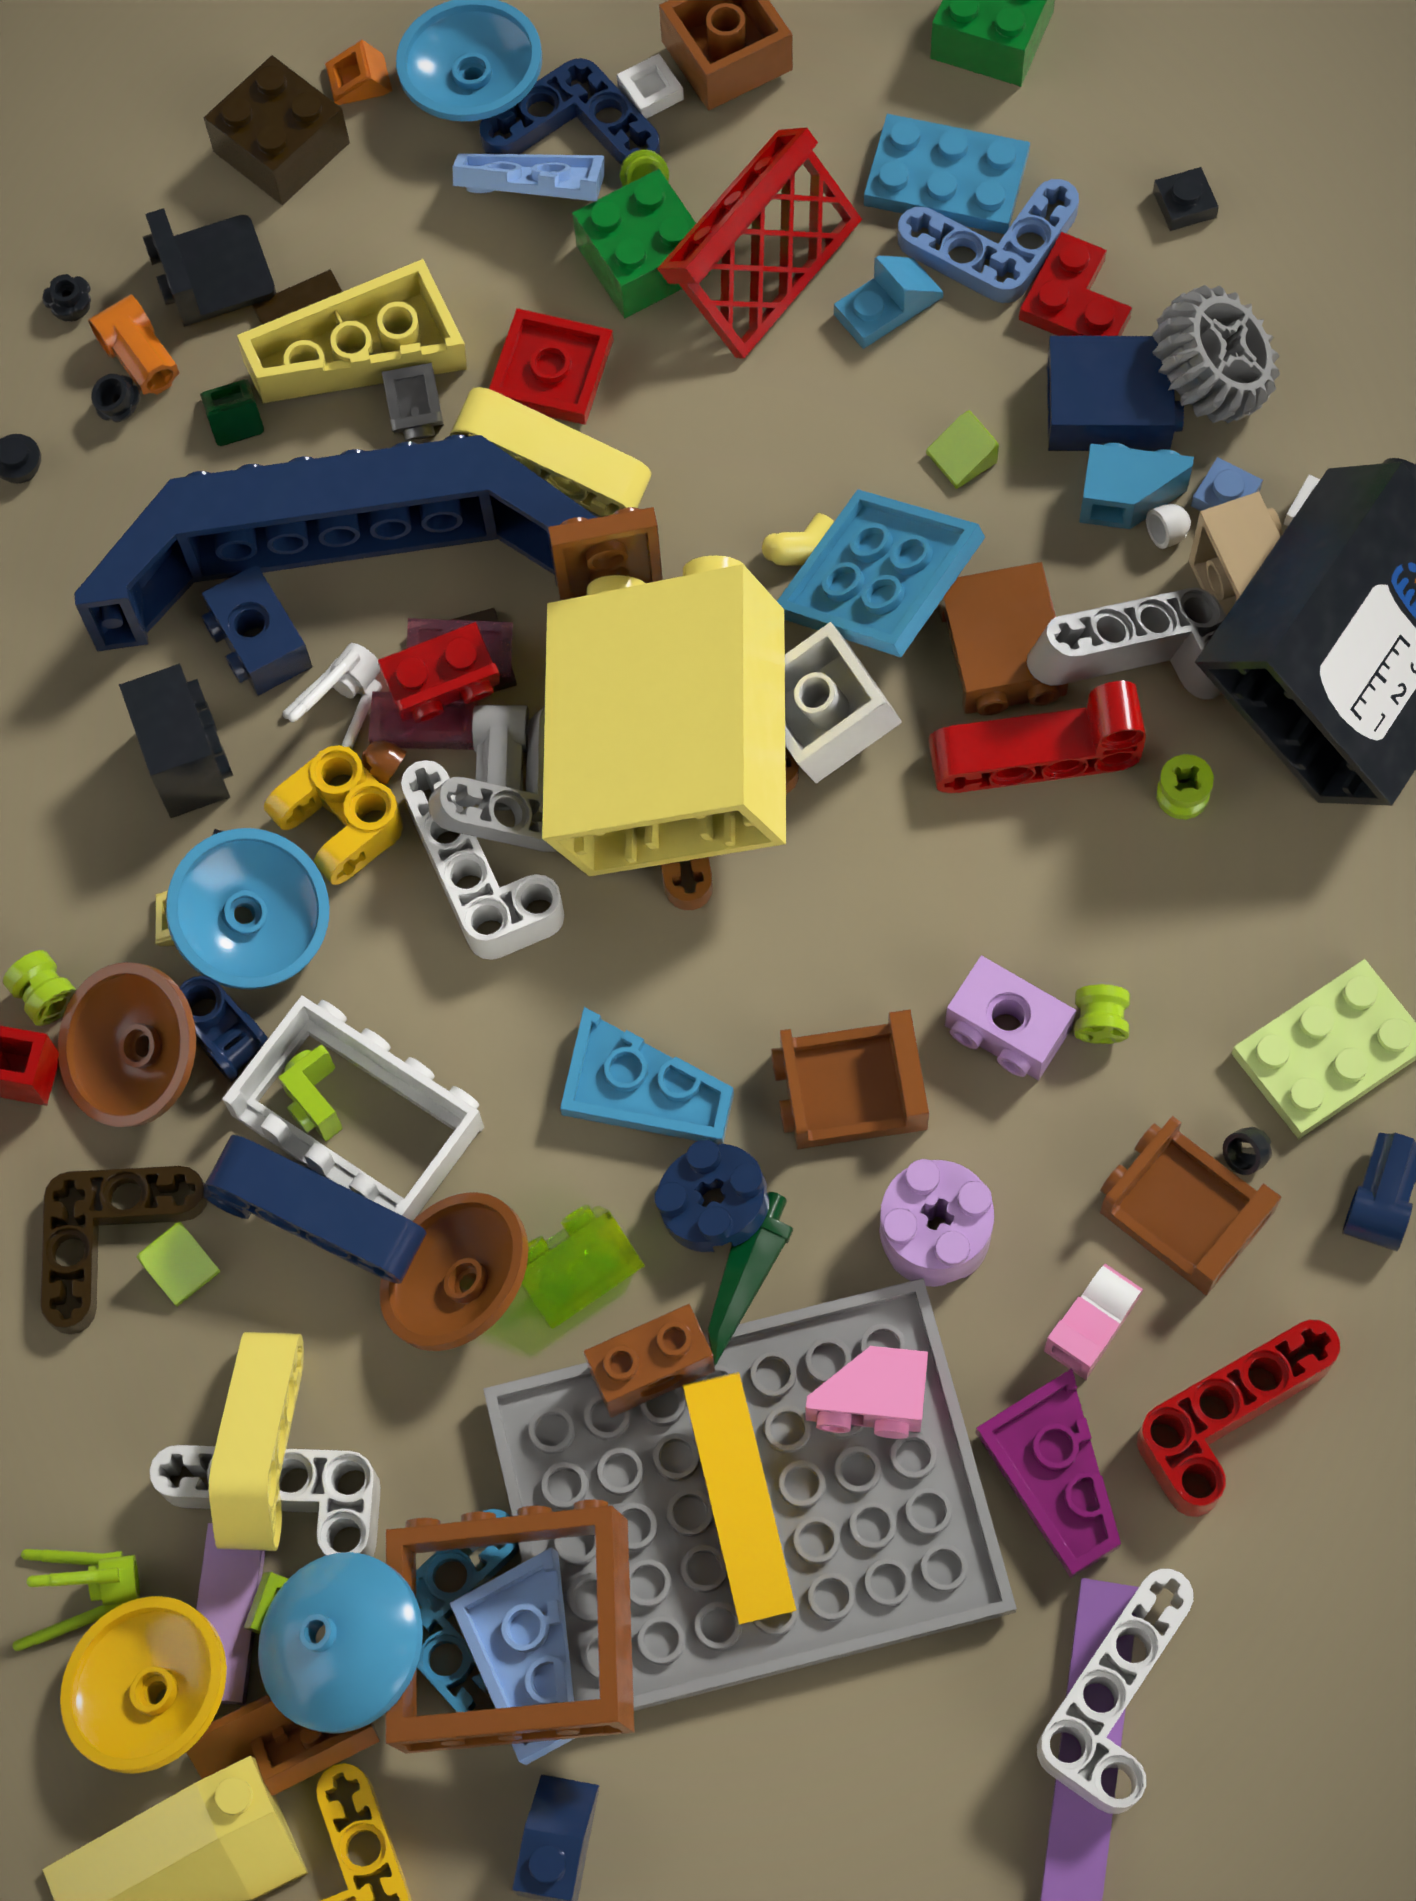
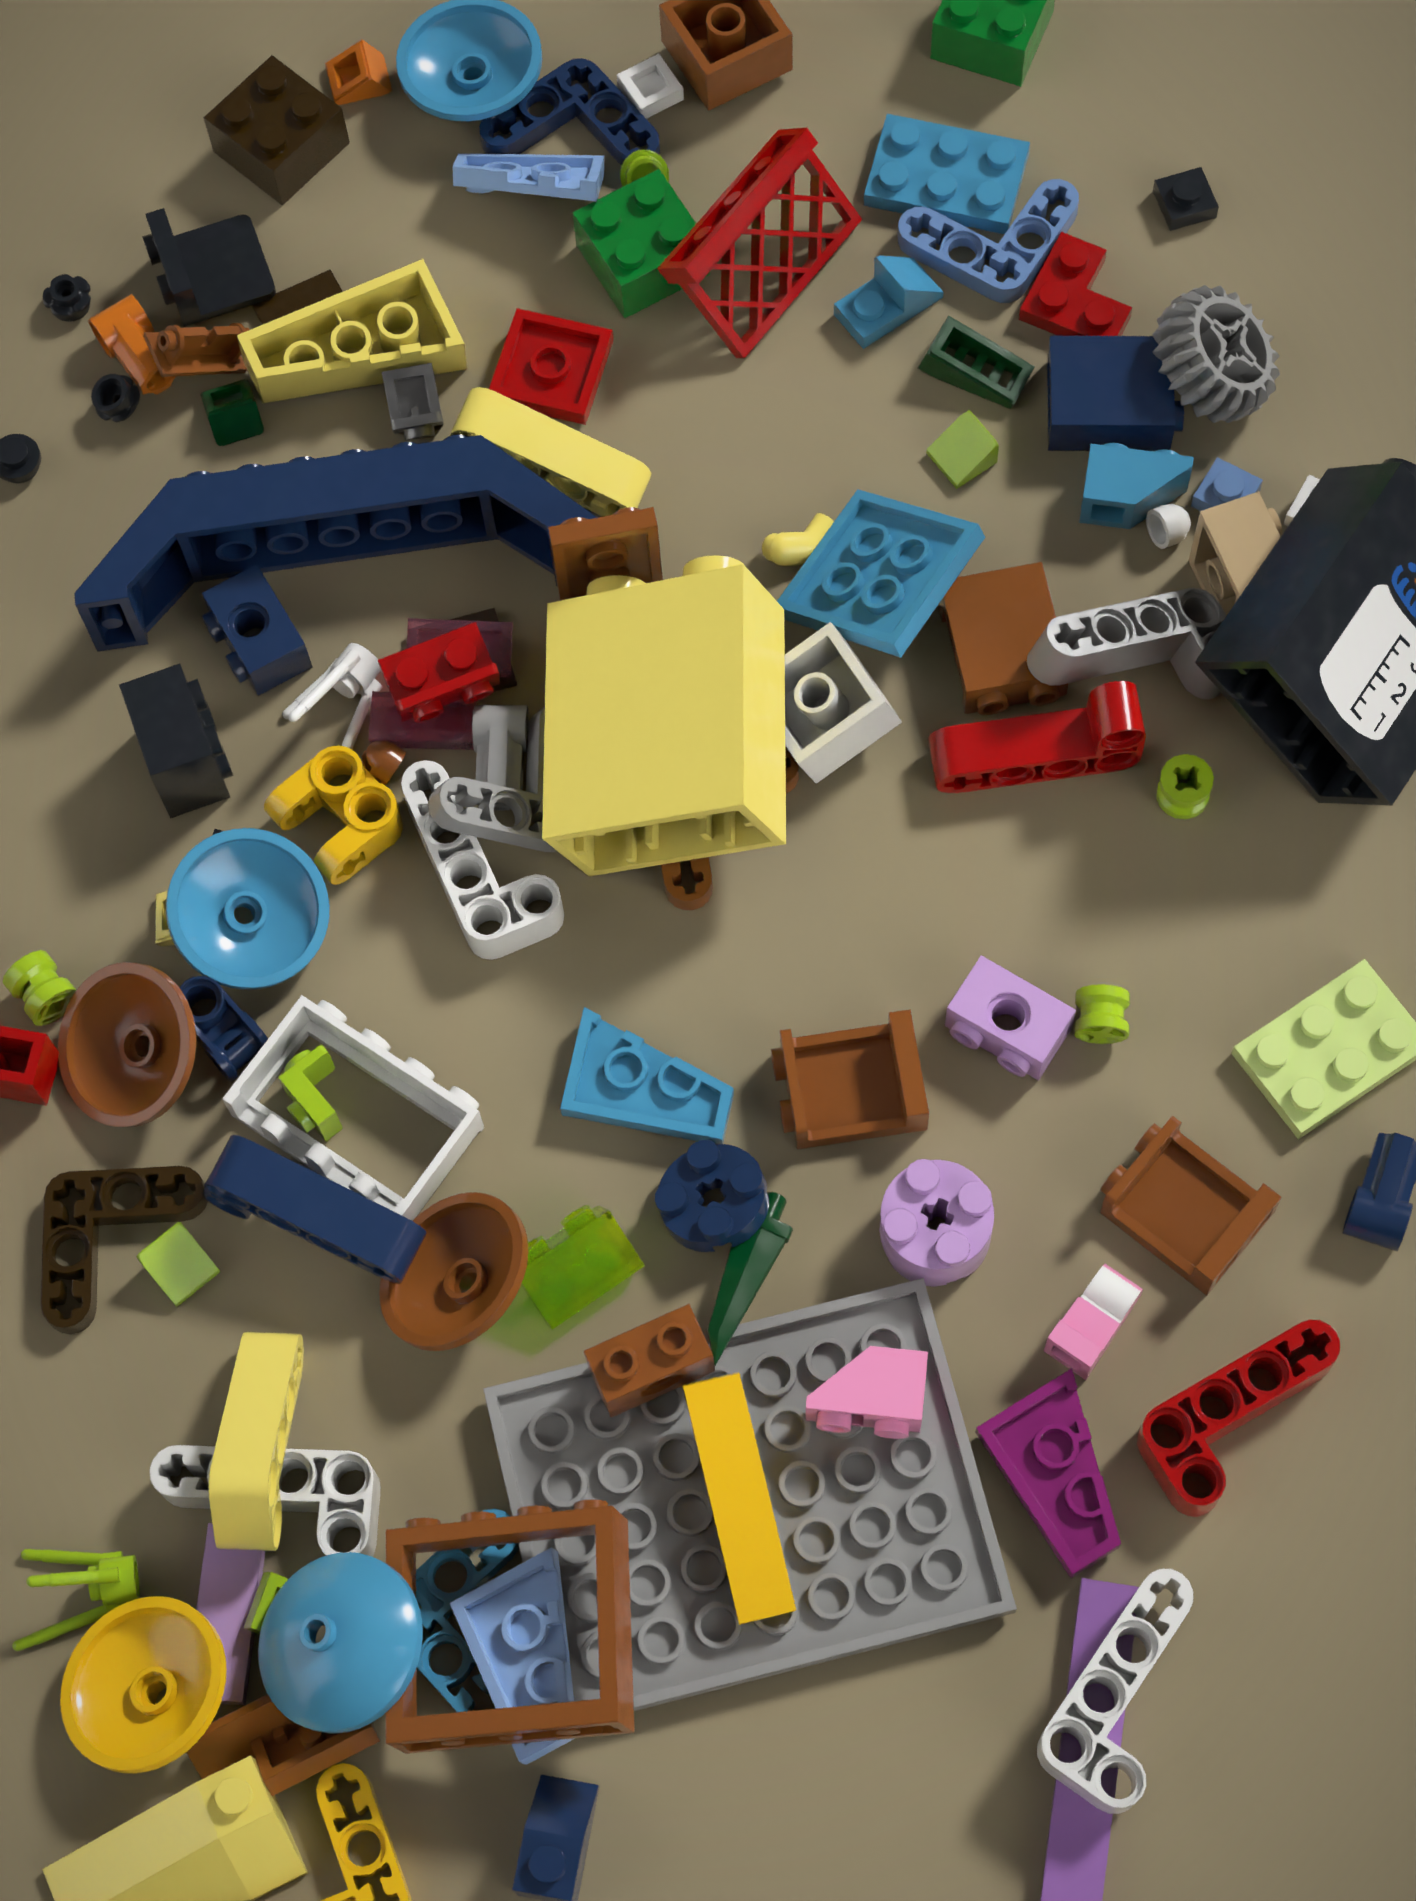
black hinge [1223,1127,1272,1175] -> none
none -> dark orange hinge [143,323,250,377]
none -> dark green slope [918,315,1035,409]

